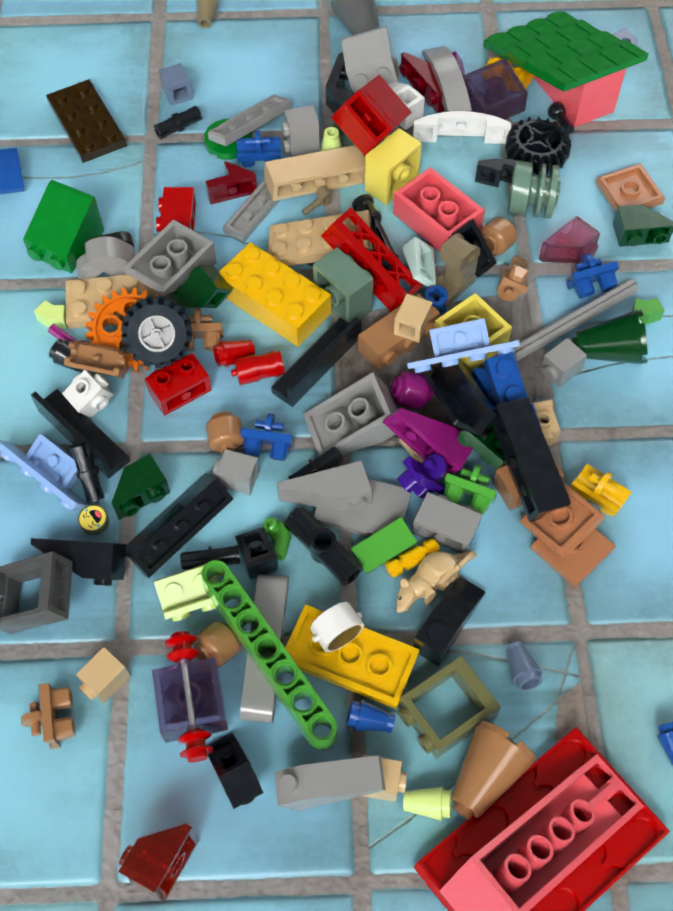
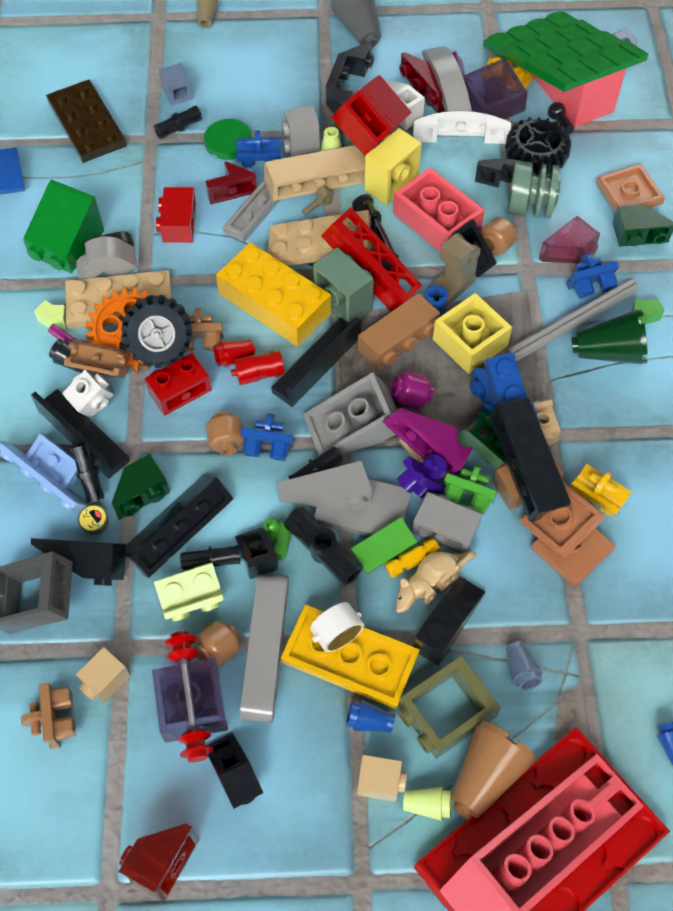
light grey slope [123,220,216,295] -> none
dark green slope [172,265,233,308] -> none
bright green beam [201,560,337,750] -> none
light grey tile [208,95,292,146] -> none
light grey brick [213,449,260,495] -> none
light grey slope [275,755,386,811] -> none
light grey slope [341,25,399,94] -> none
tan brick [394,294,433,343] -> none
light aqua slope [403,237,436,287] -> none
light blue bracket [407,318,520,373] -> none
black panel [421,358,497,436] -> none
medium nougat hips [497,255,530,301] -> none
light grey brick [540,338,587,387] -> none

